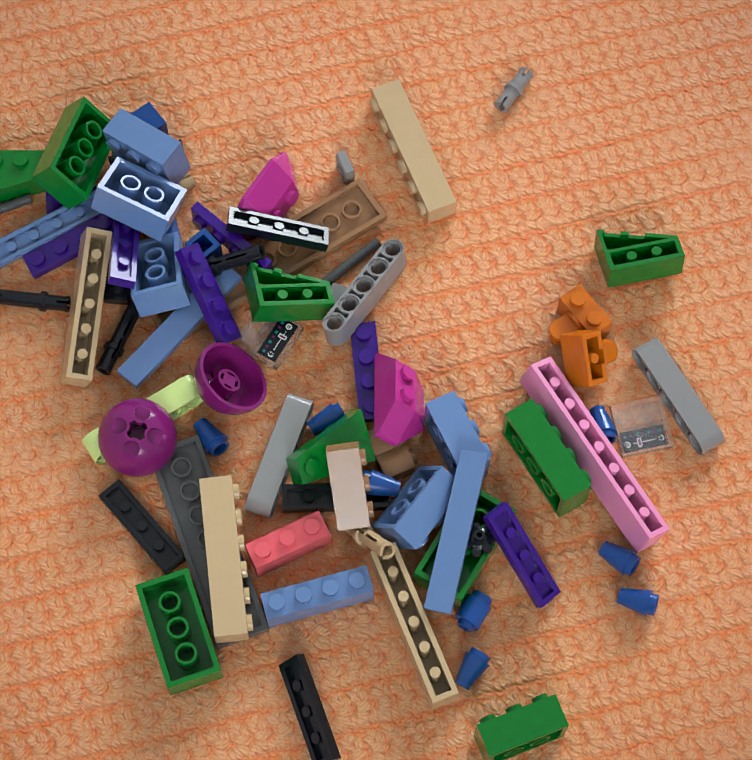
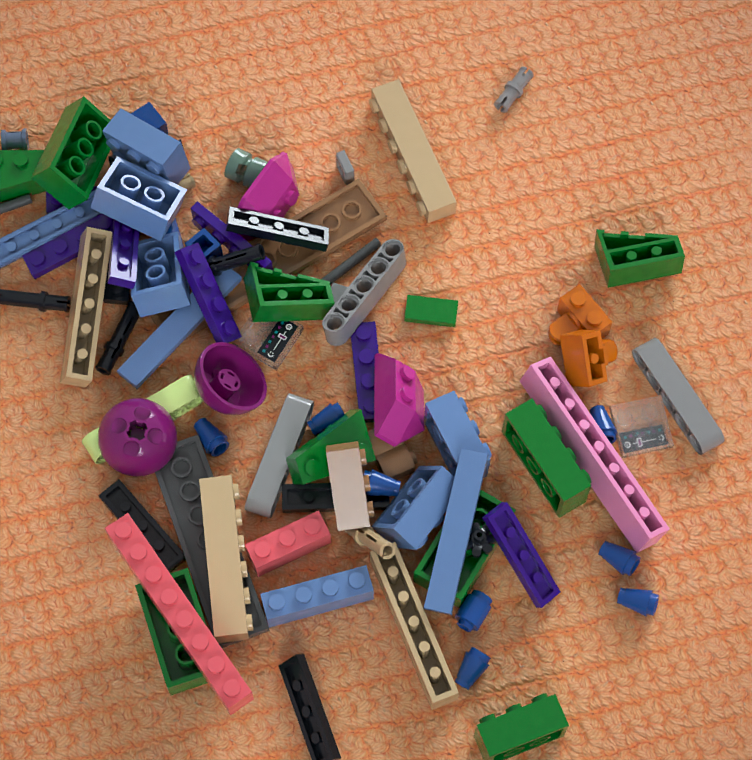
none -> sand blue bush [1,128,29,150]
none -> coral brick [105,513,254,716]
none -> sand green wheel [224,148,268,188]
none -> green tile [404,295,458,327]

